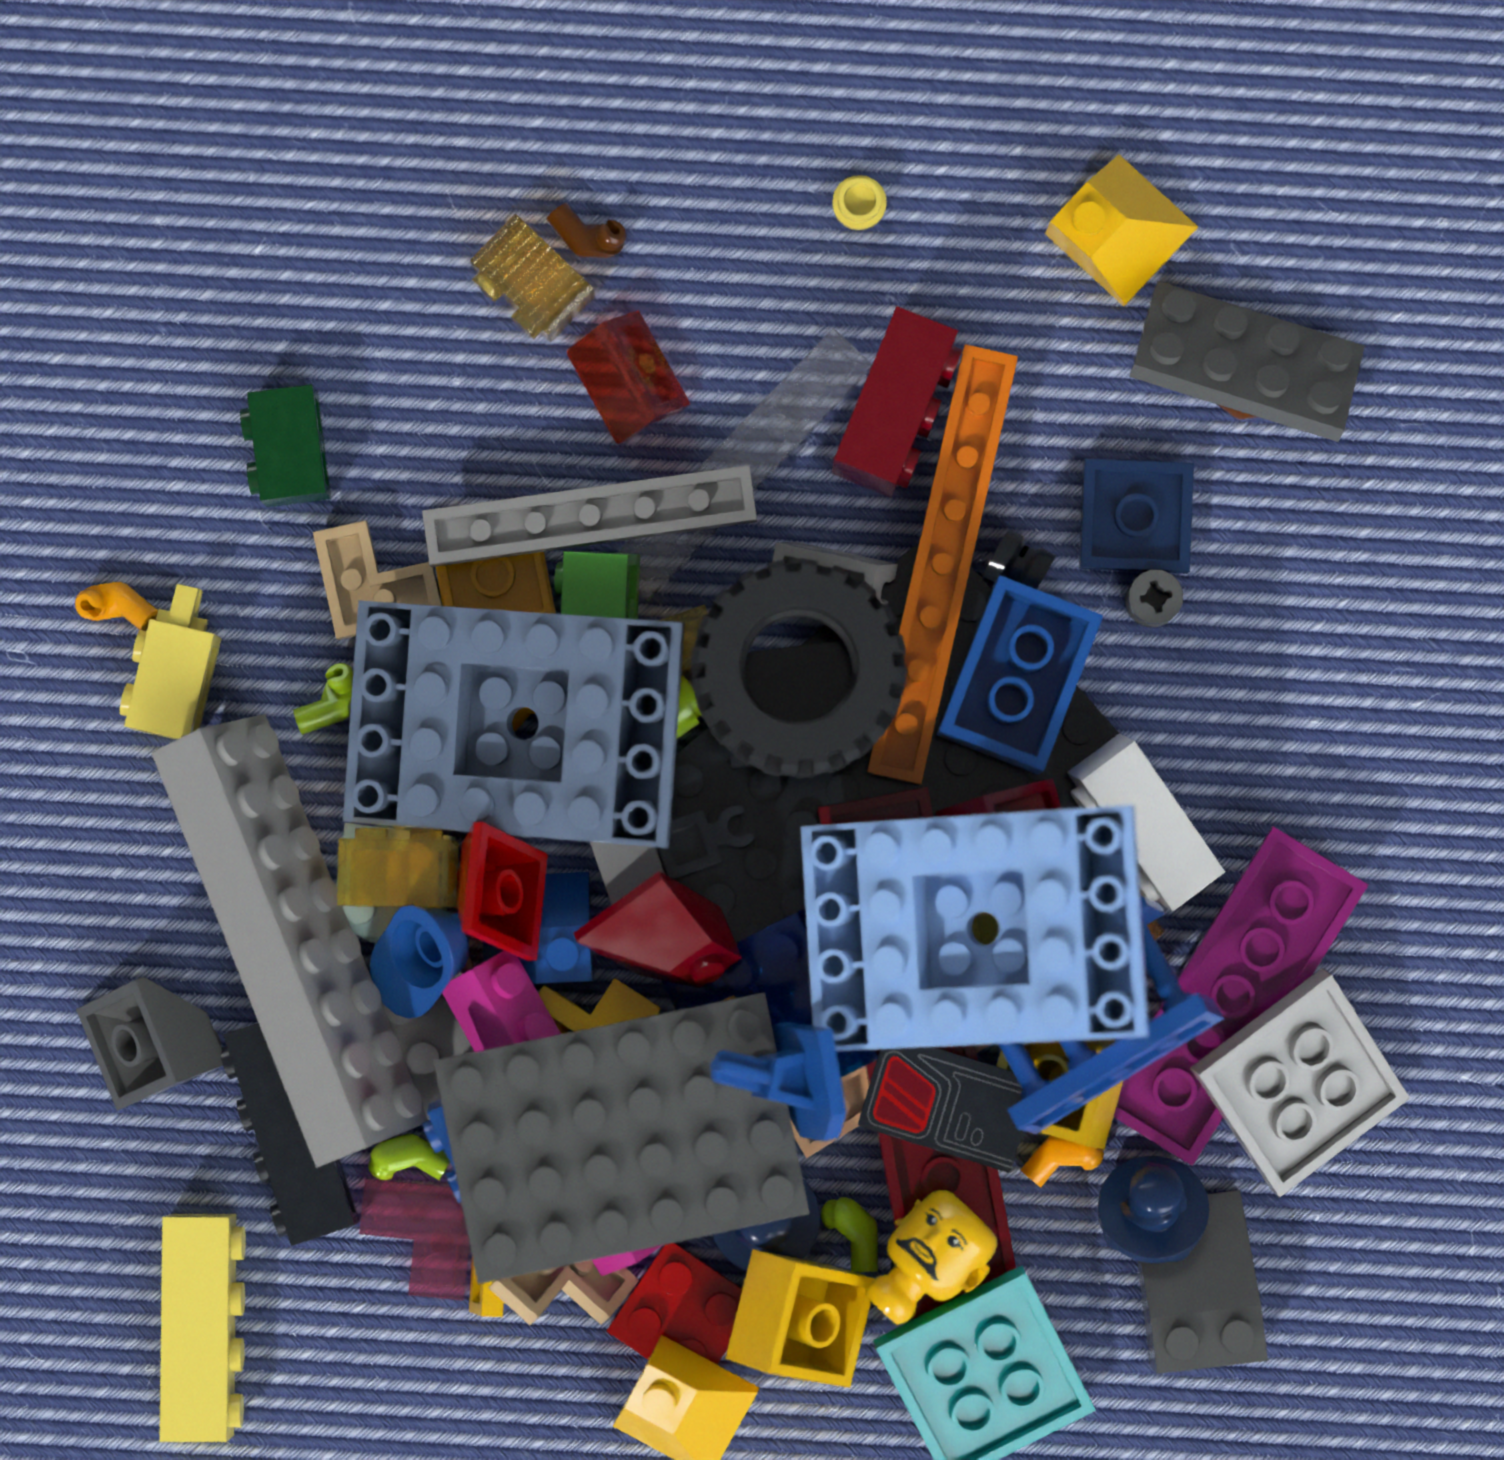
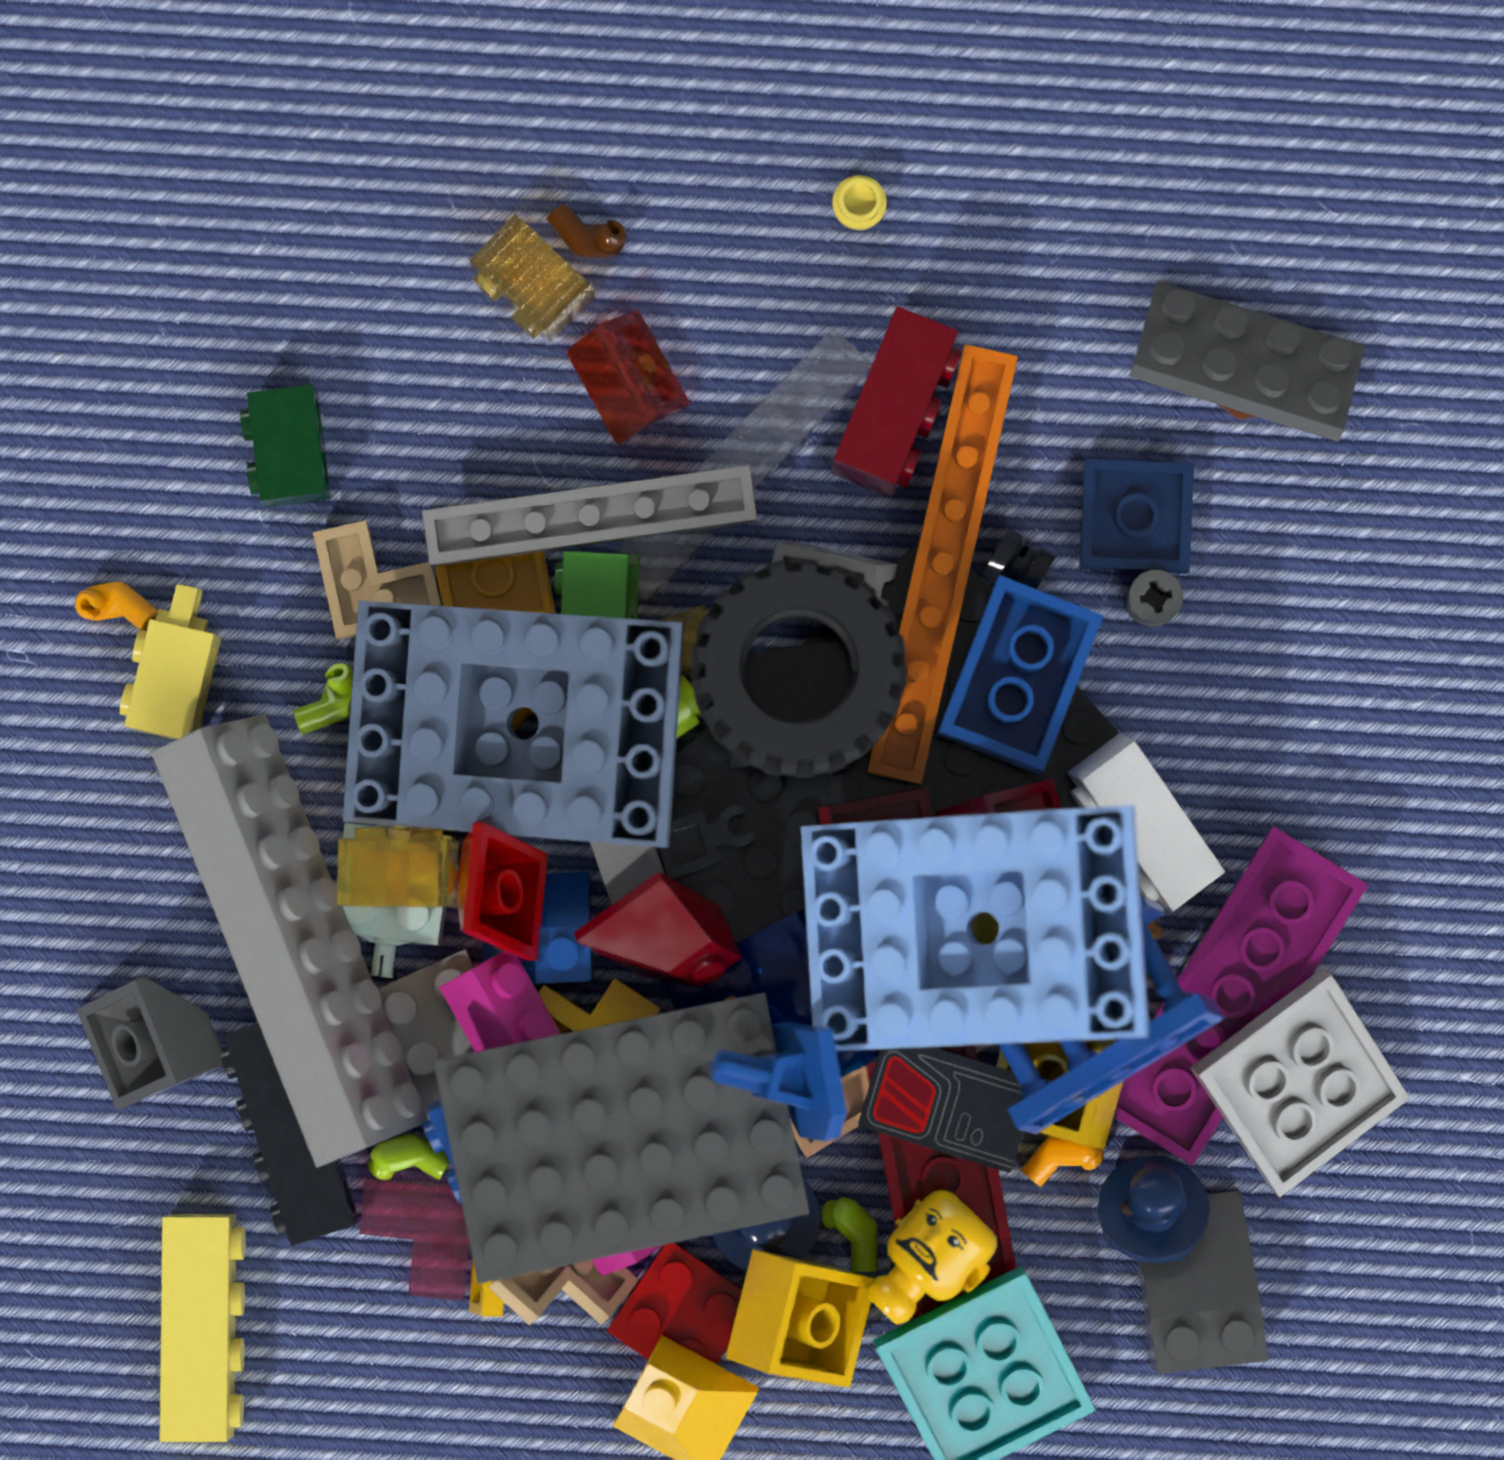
blue piece [370,905,470,1019] -> none
yellow slope [1045,154,1198,306] -> none

